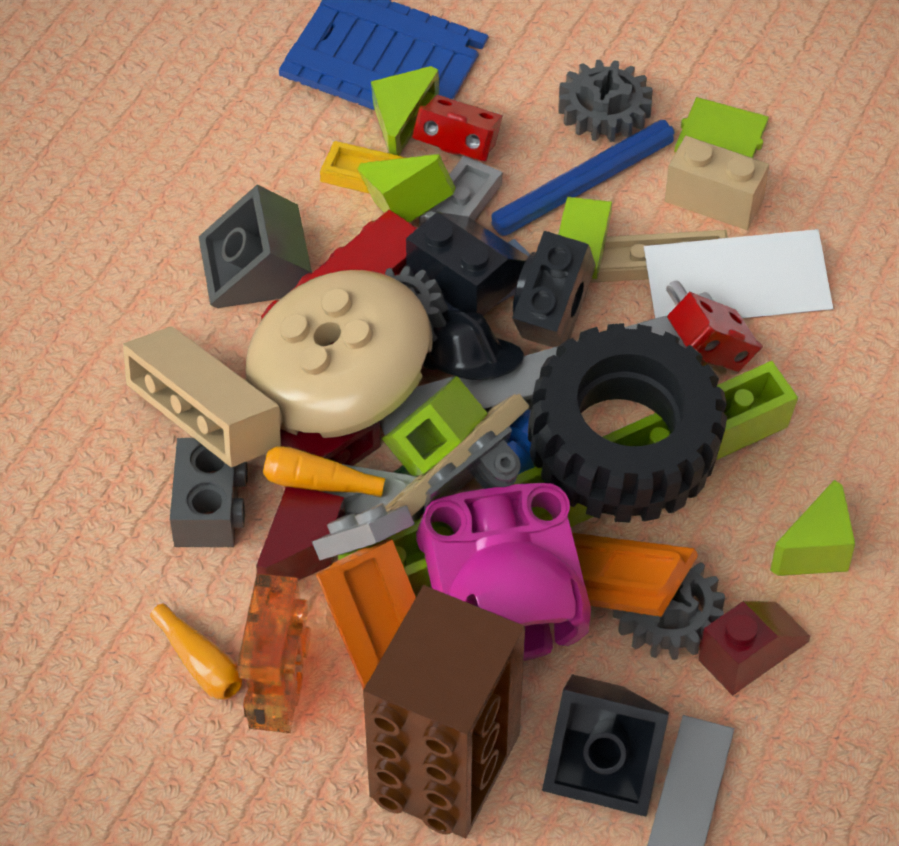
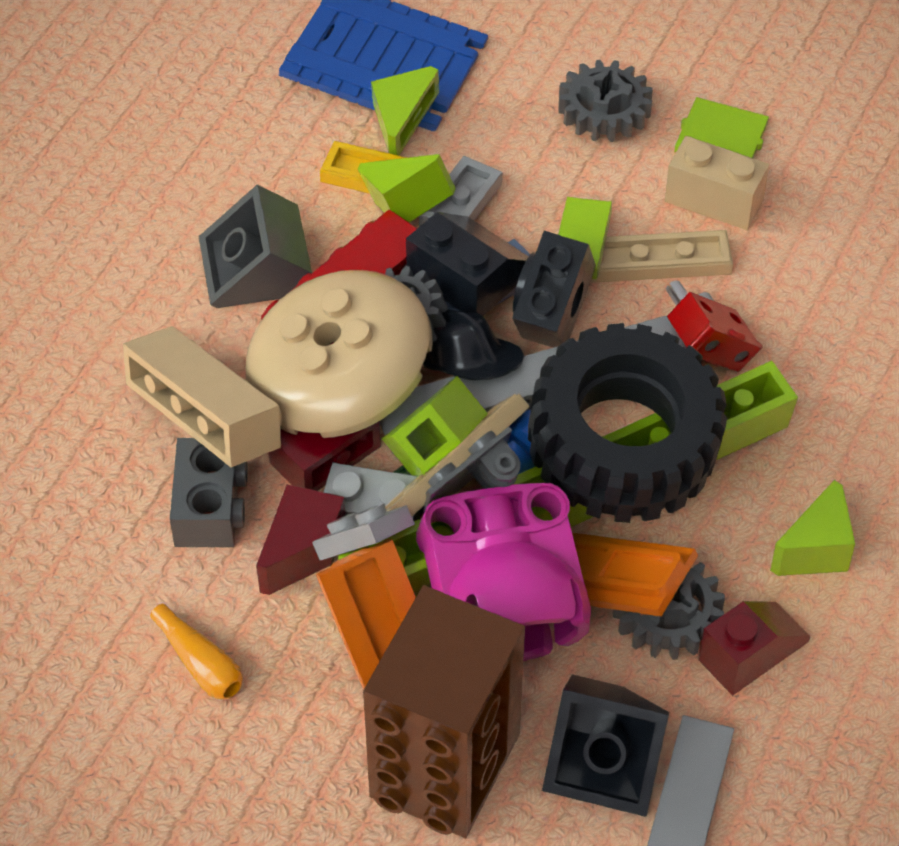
clear orange piece [237,574,311,733] -> none
light orange piece [263,446,385,497] -> none
red piece [412,95,503,161] -> none
blue axle [491,120,675,236] -> none
white sticker [644,229,833,318] -> none

